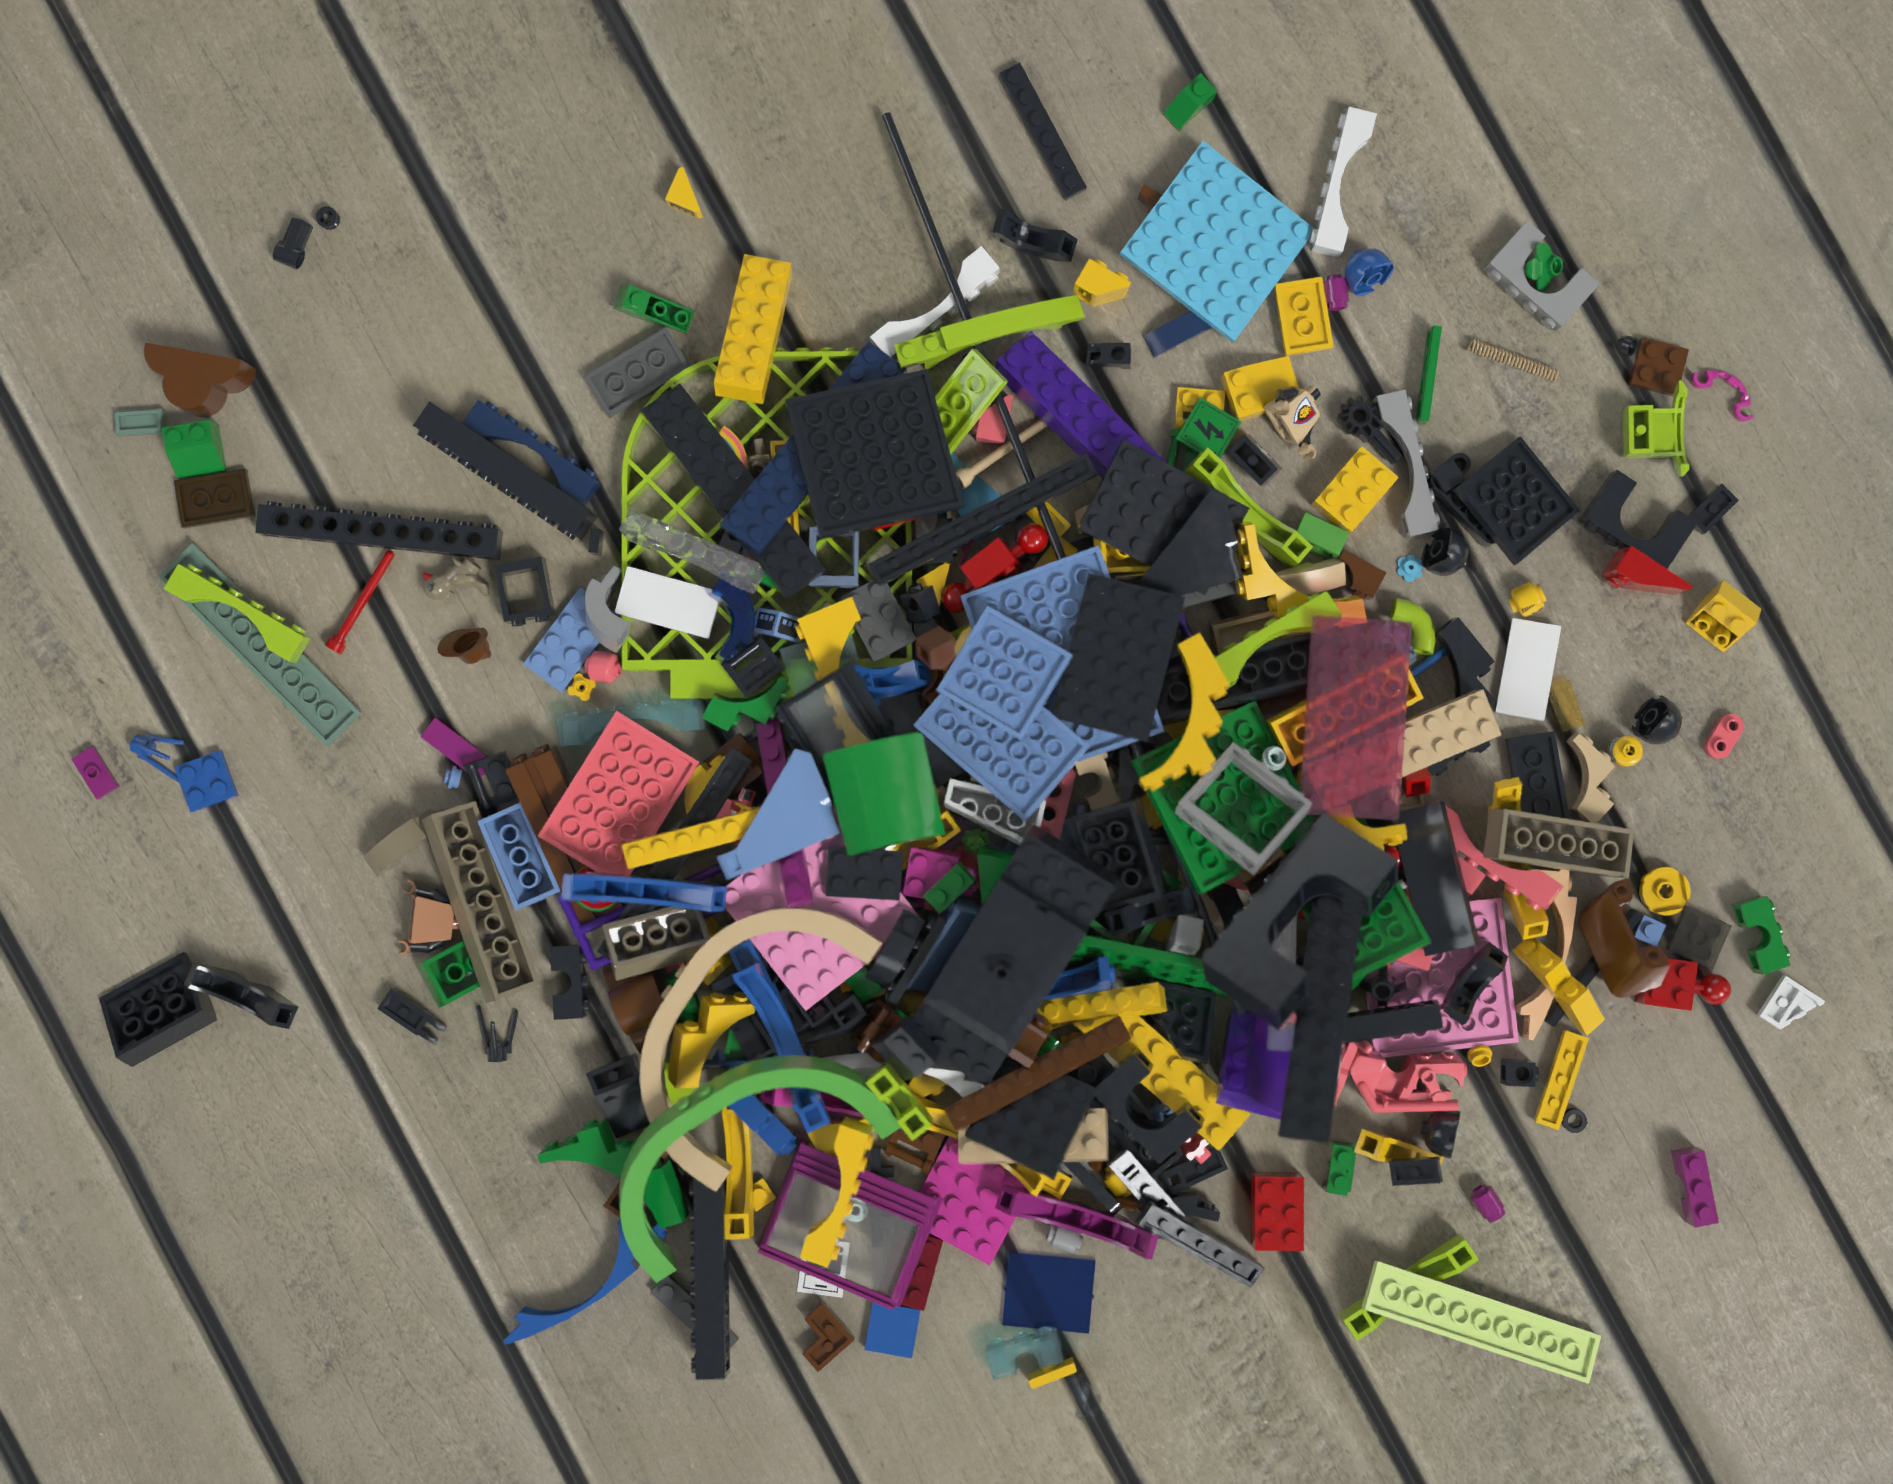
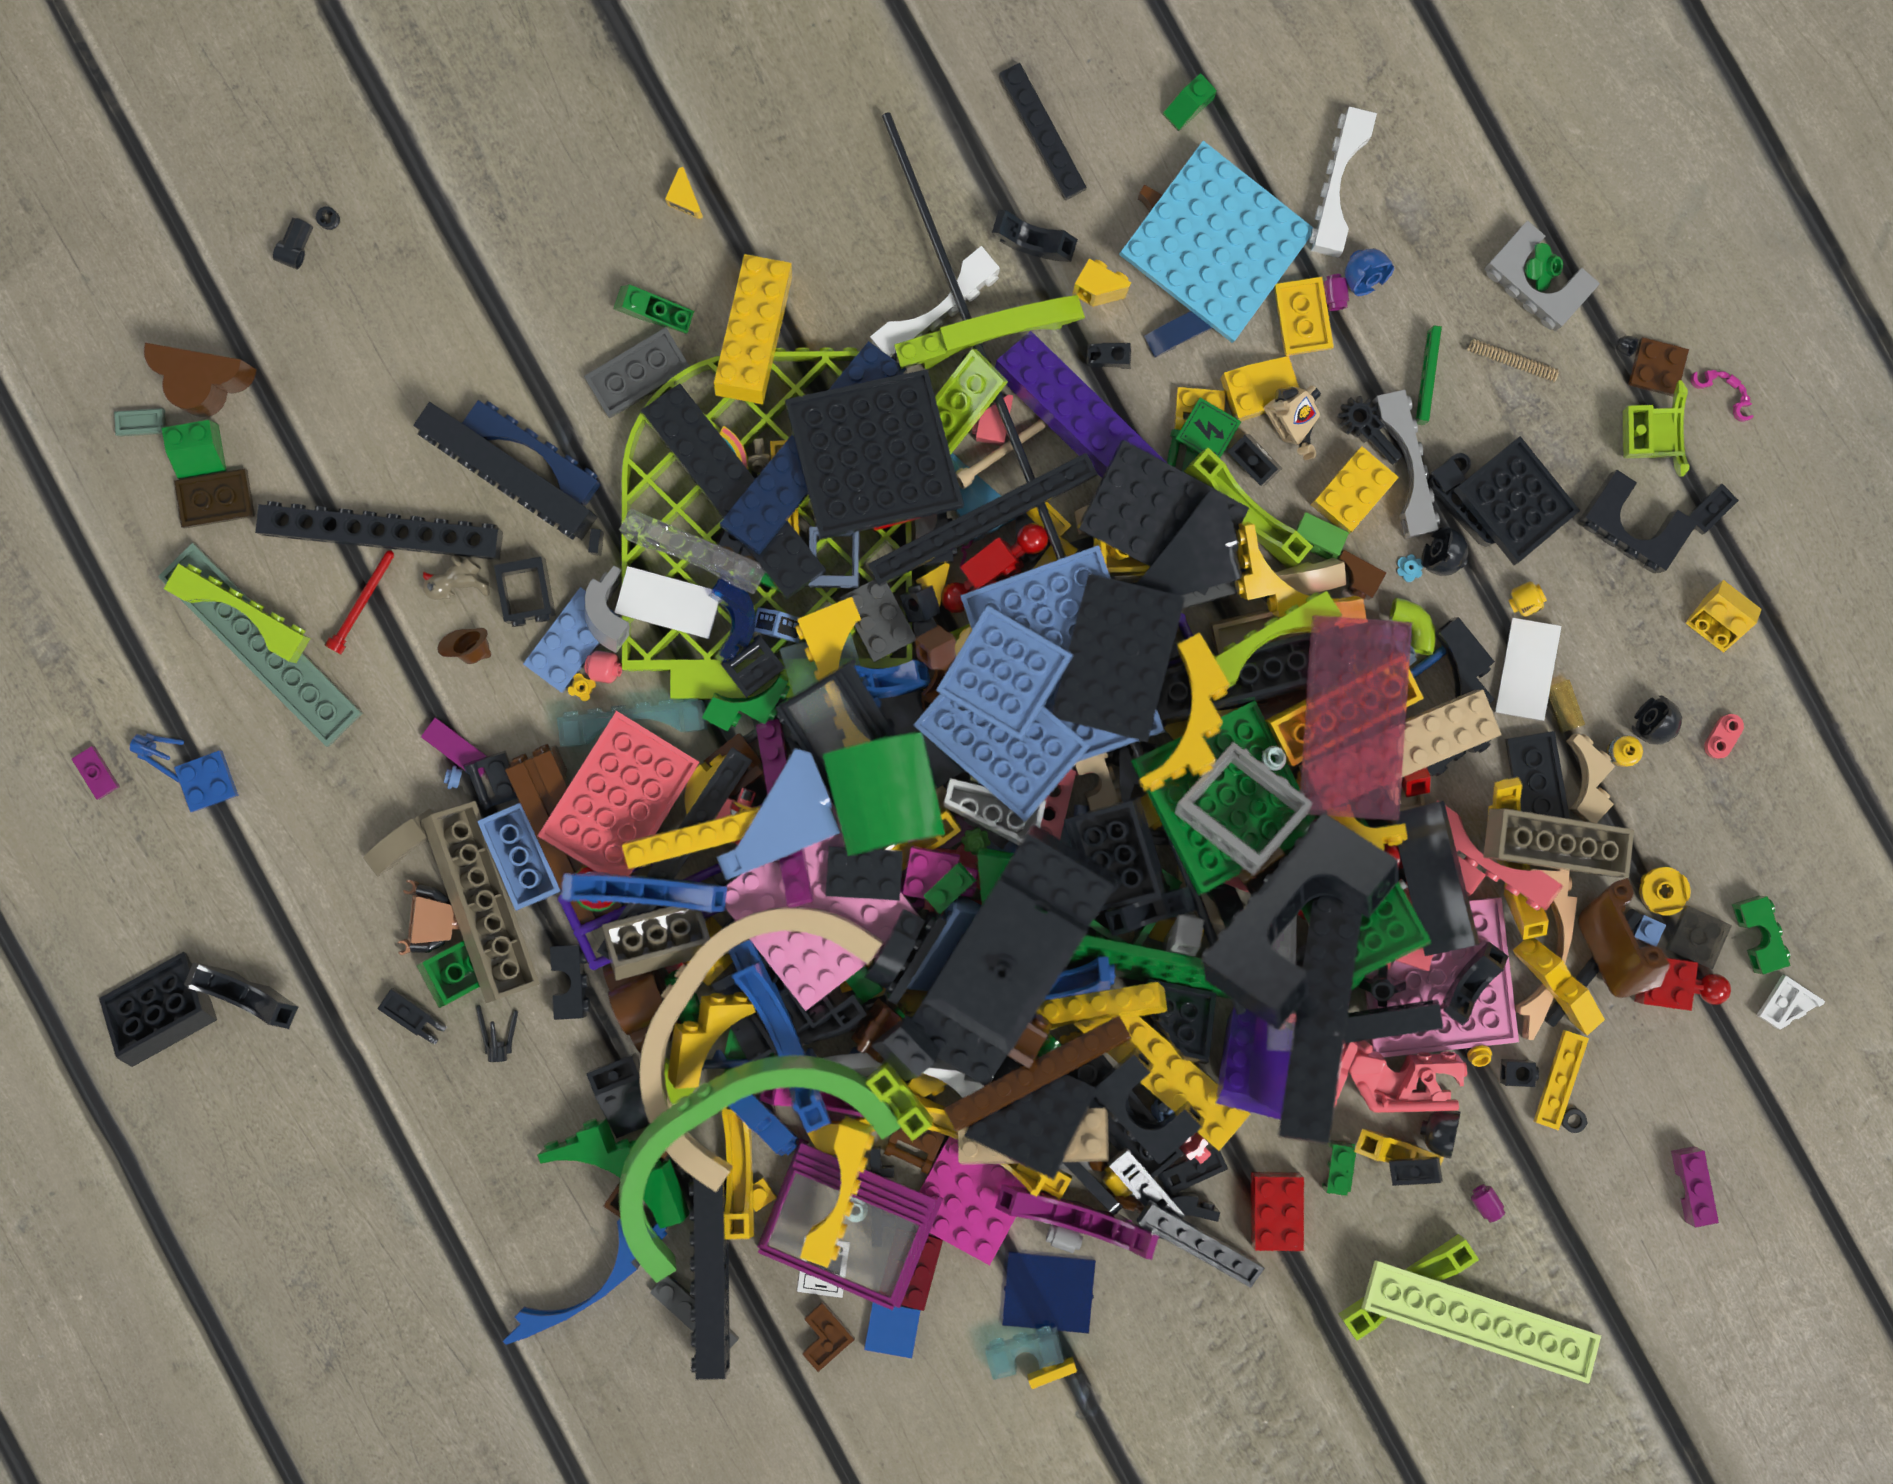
red slope [1601,546,1693,595] -> none

